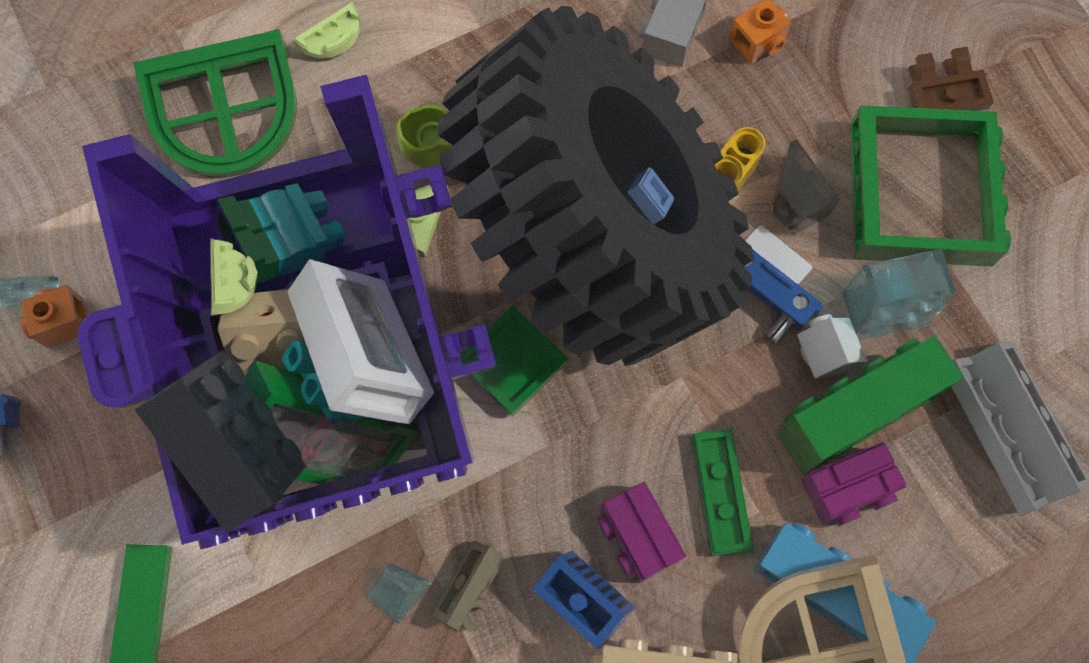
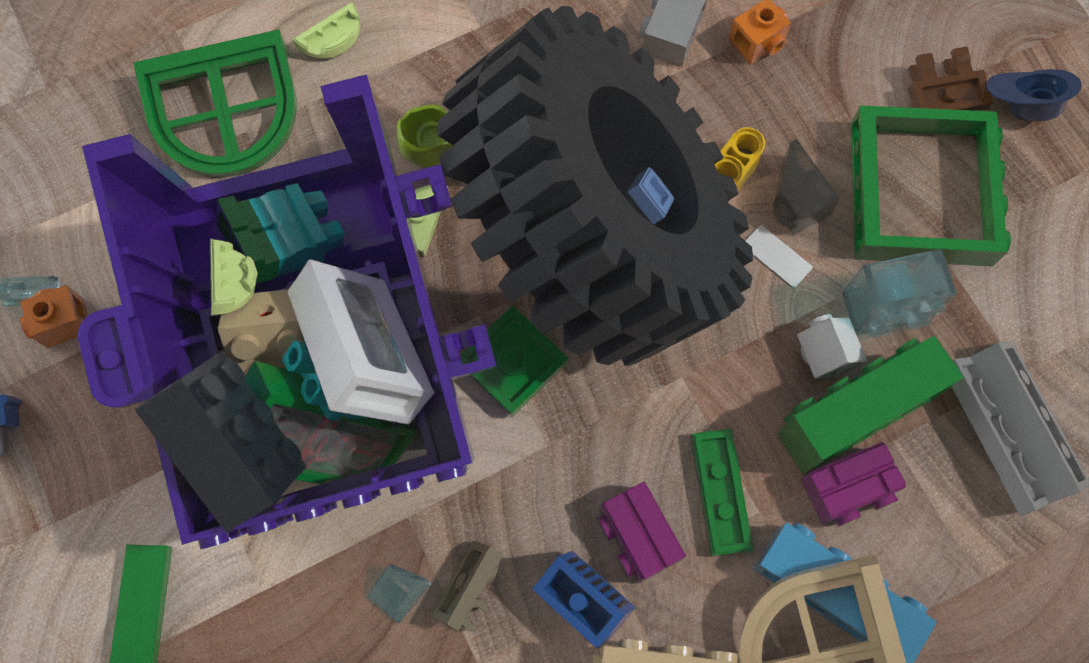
blue piece [744,249,823,342] -> none
none -> dark blue piece [986,69,1082,122]

